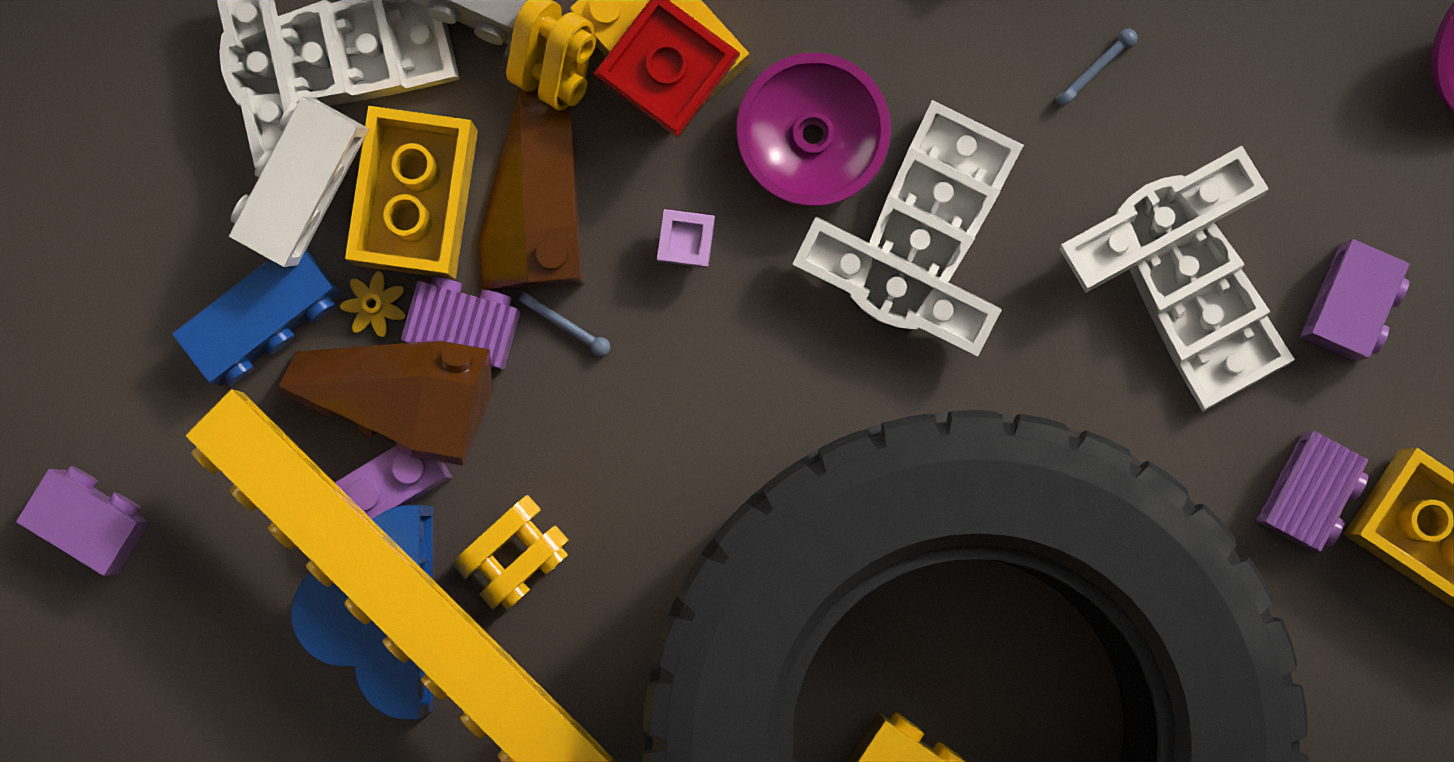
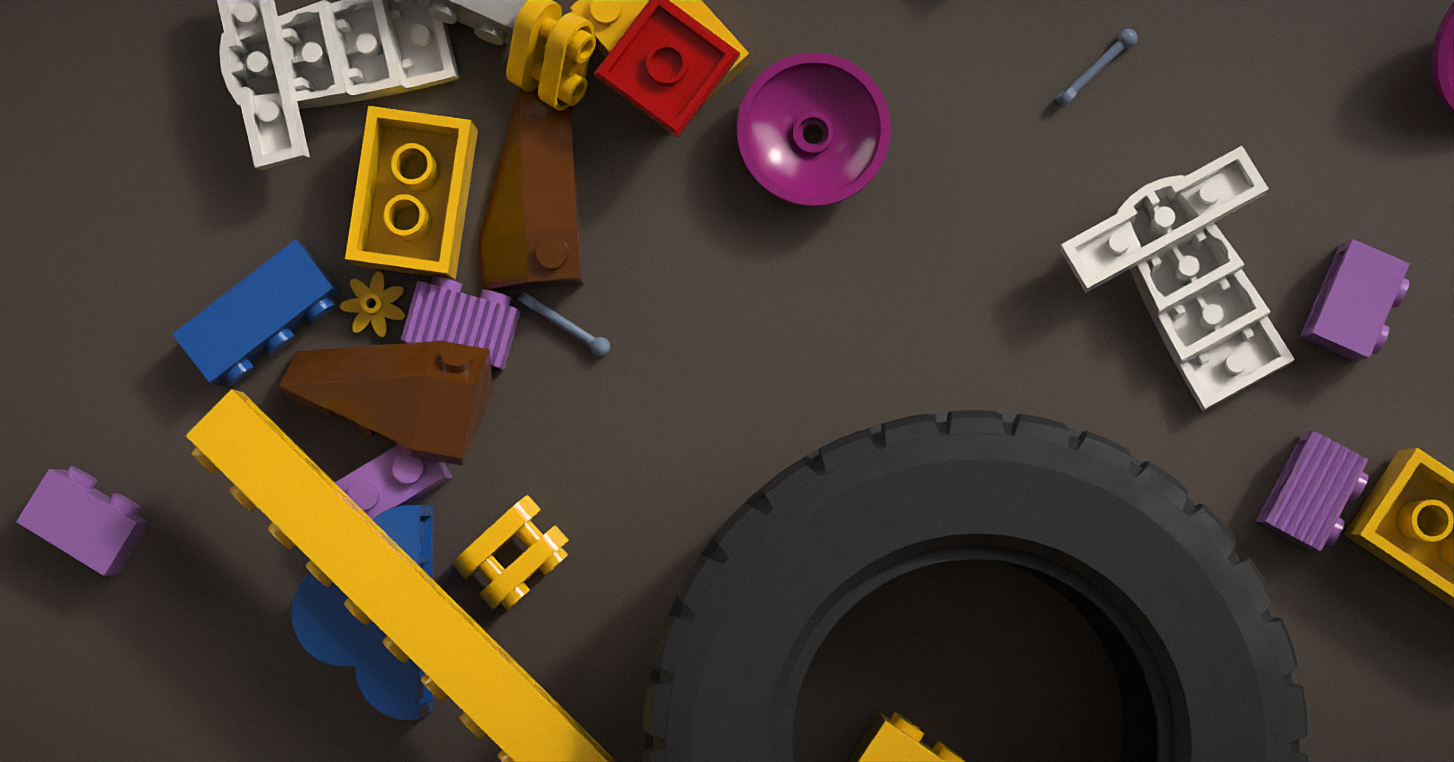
white brick [229,96,369,267] -> none
lavender tile [657,209,715,269] -> none
white slope [792,100,1024,356] -> none

